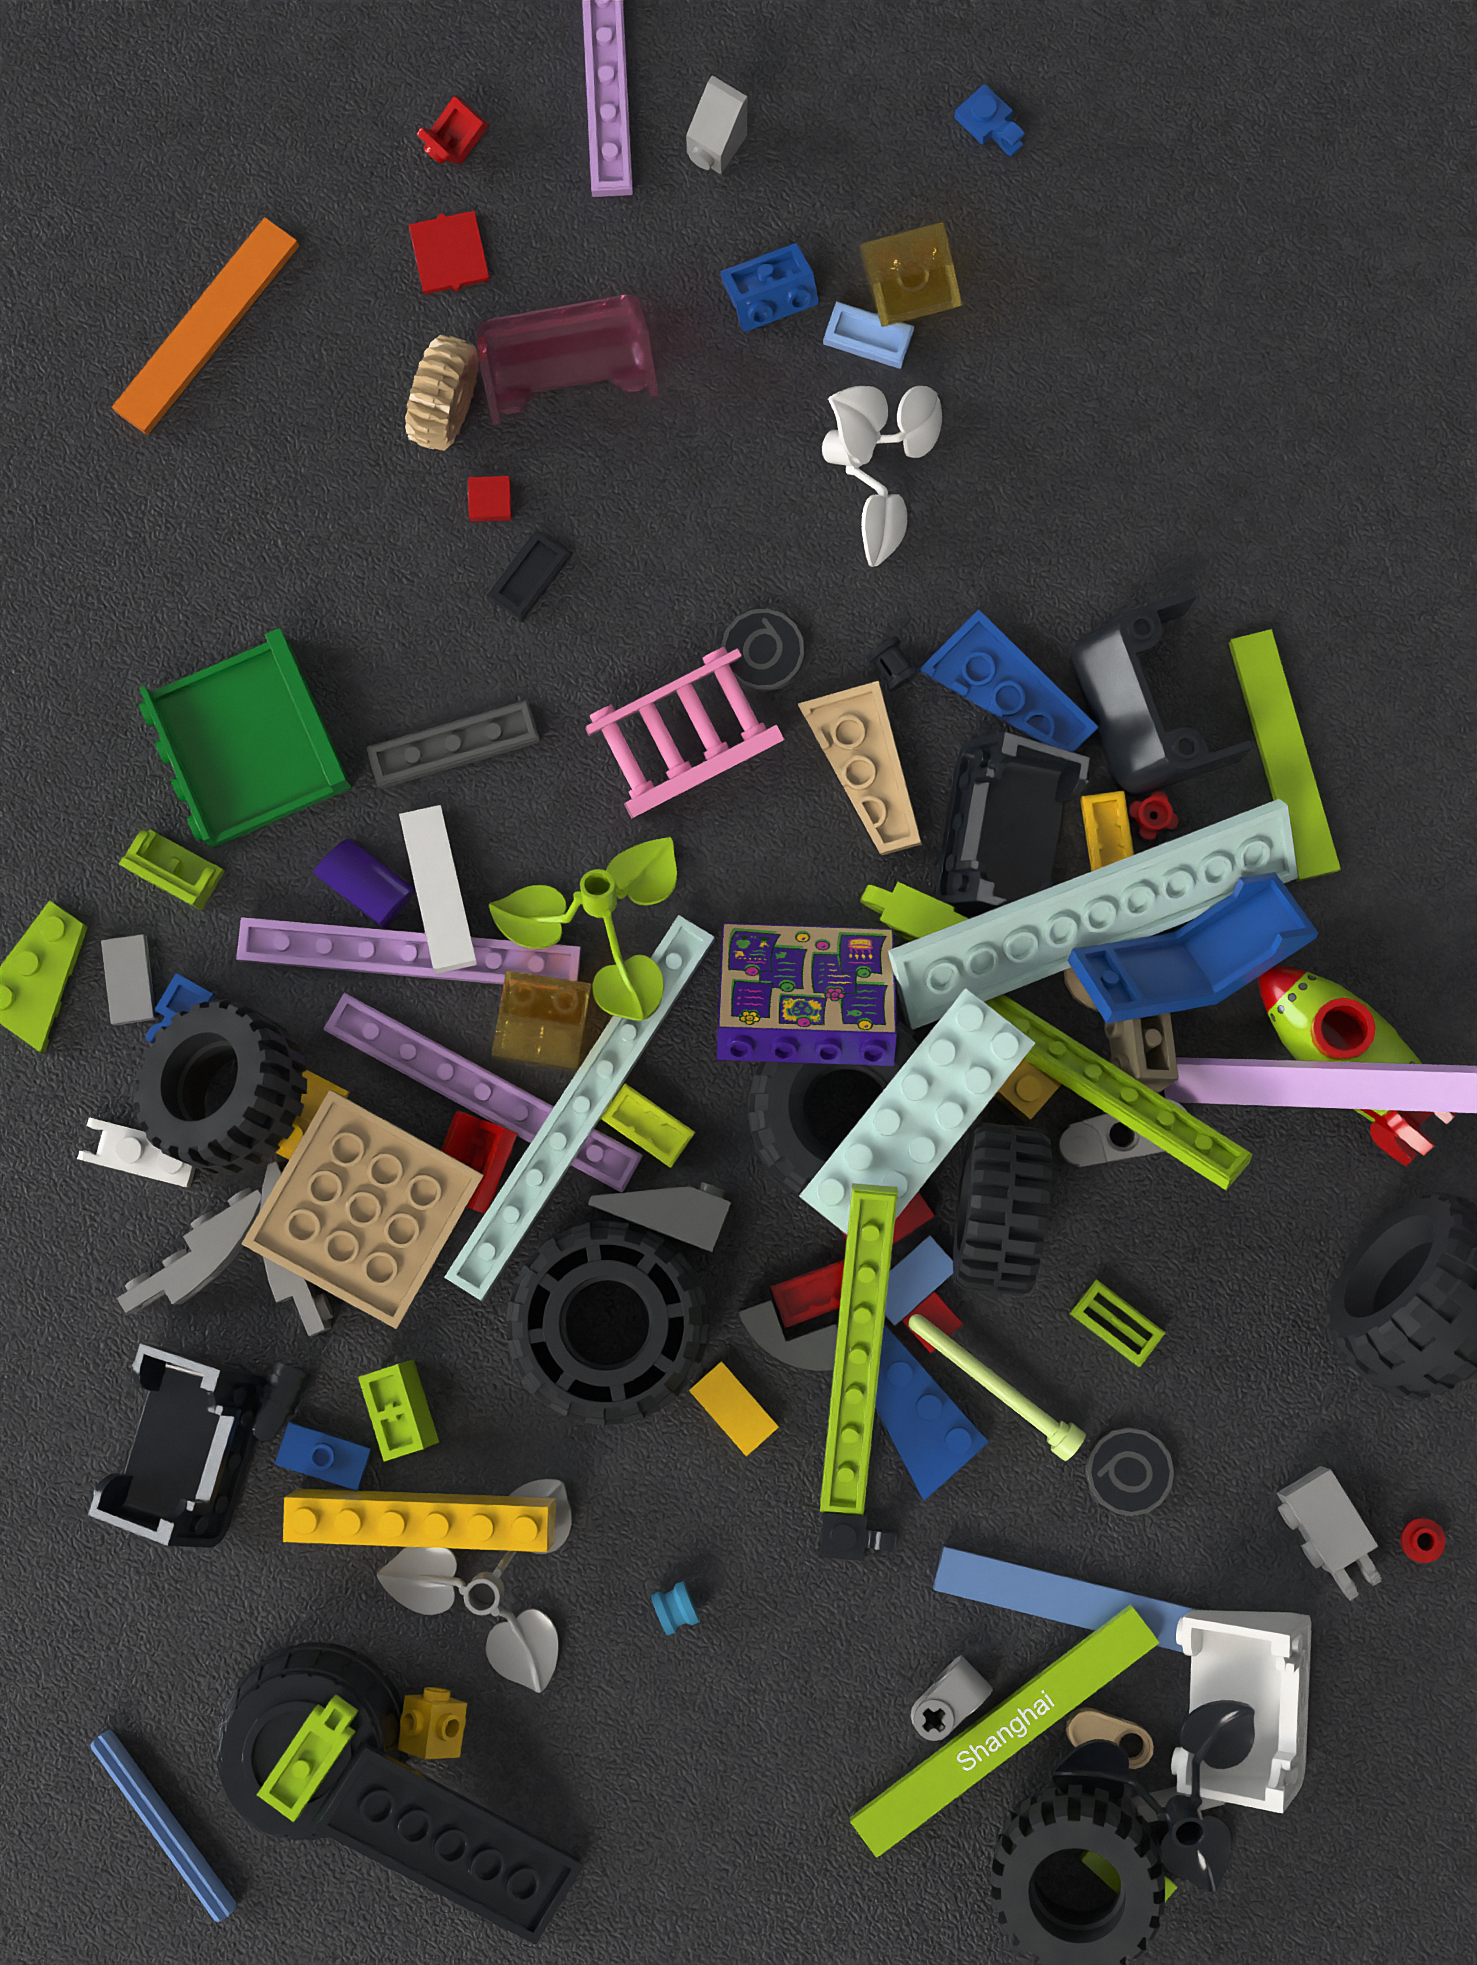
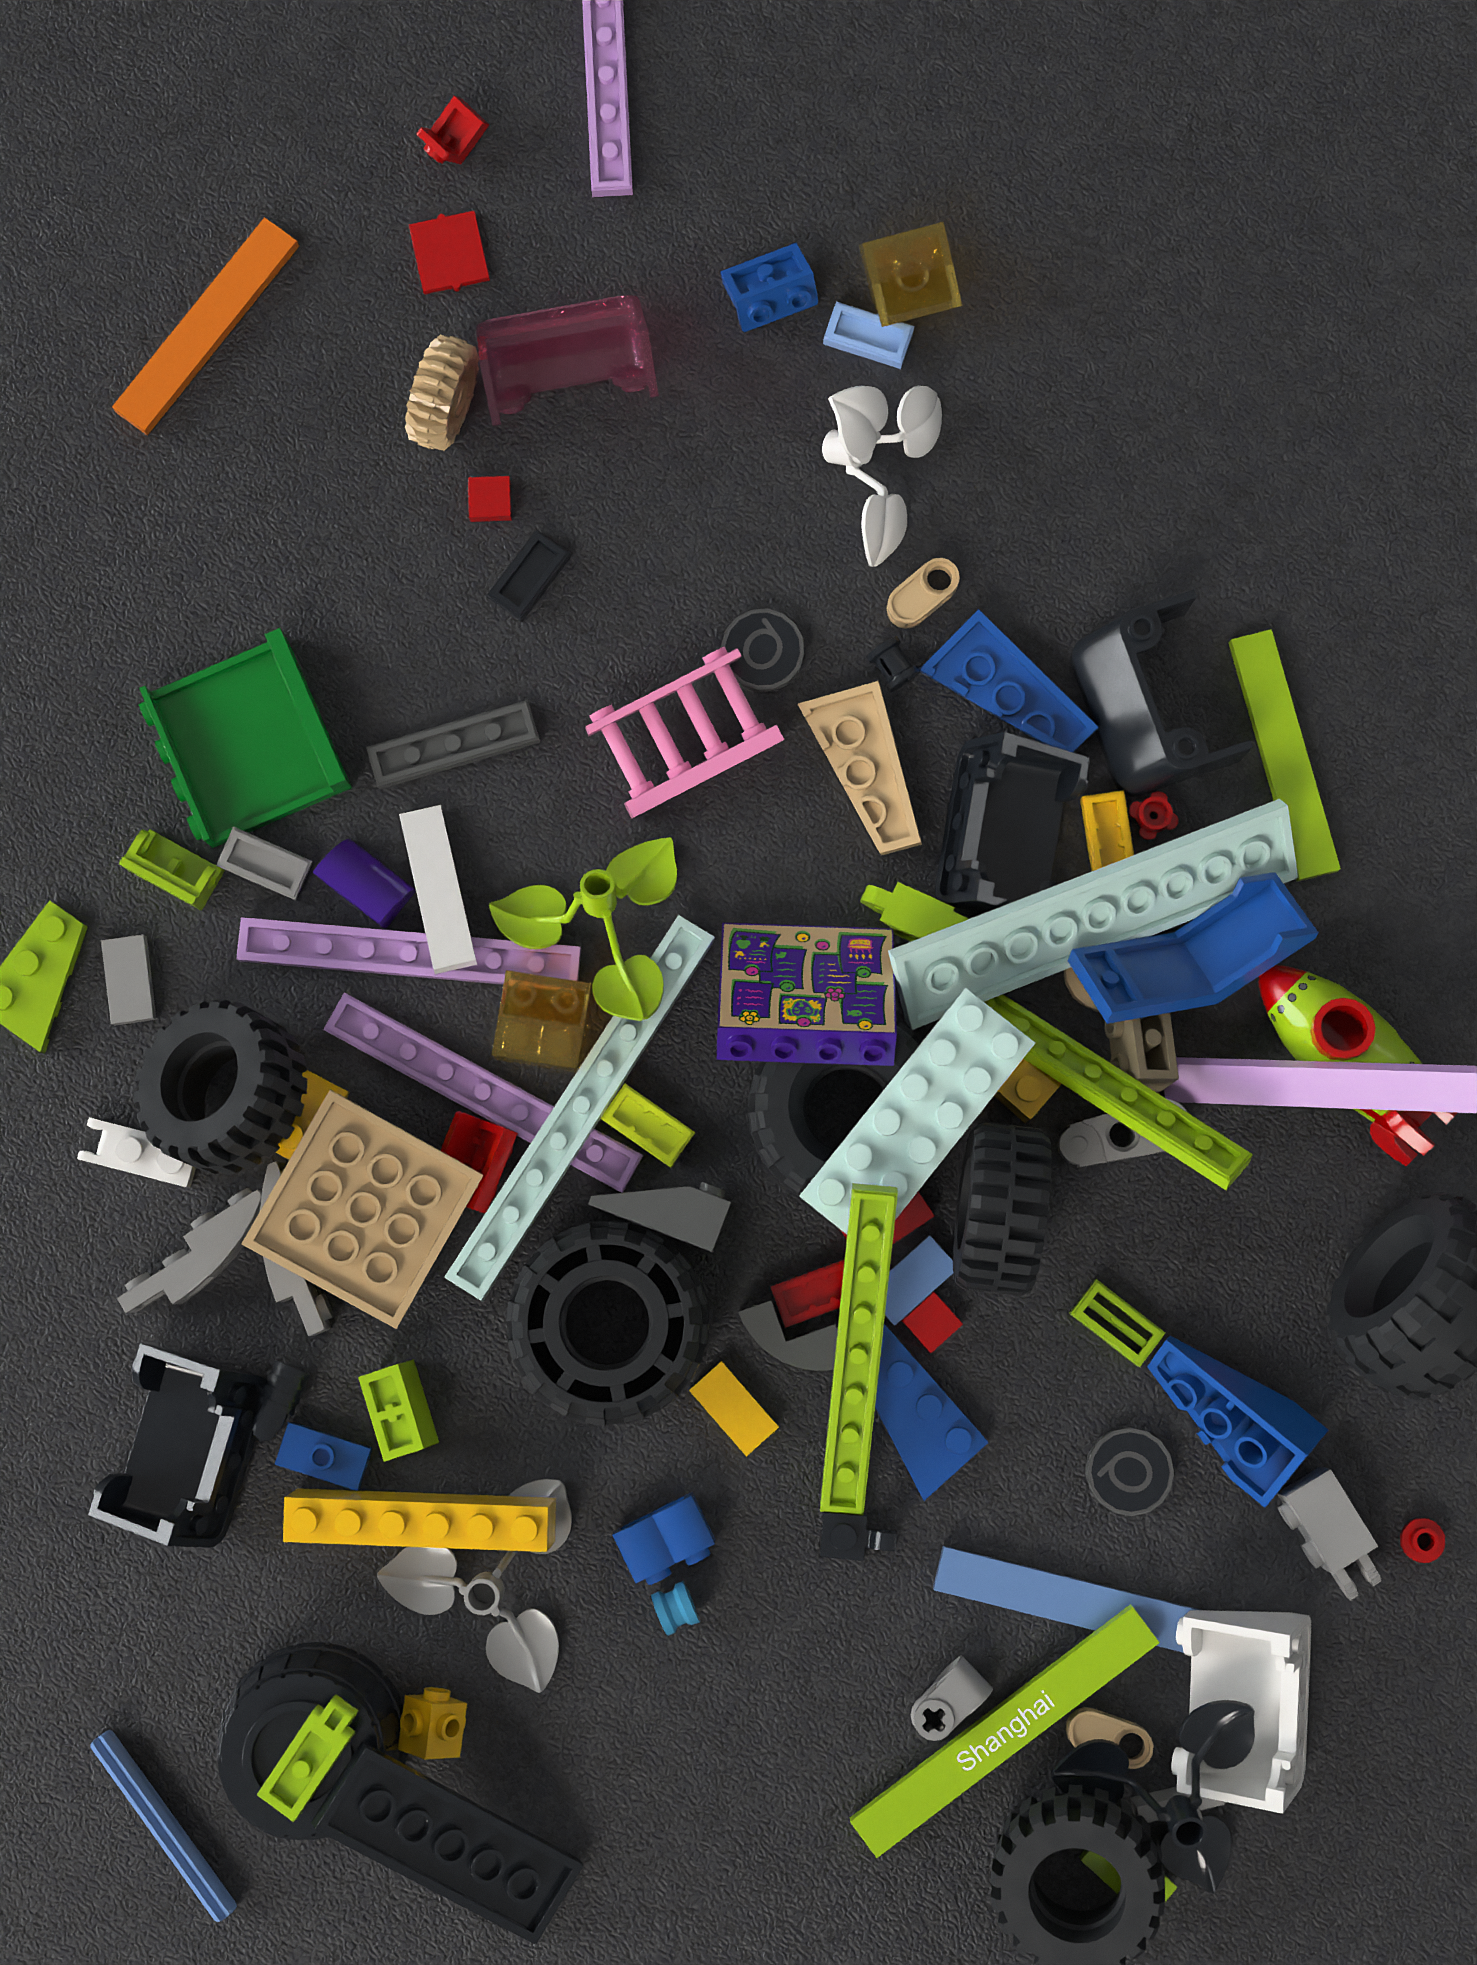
blue plate [146,973,216,1044] -> none
light grey slope [686,75,748,174] -> none
yellowish green piece [909,1314,1086,1461] -> none
blue plate [954,84,1025,156] -> none
none -> light grey tile [216,827,313,900]
none -> blue brick [612,1492,716,1585]
none -> tan piece [886,558,960,629]
none -> blue wedge [1147,1336,1329,1508]

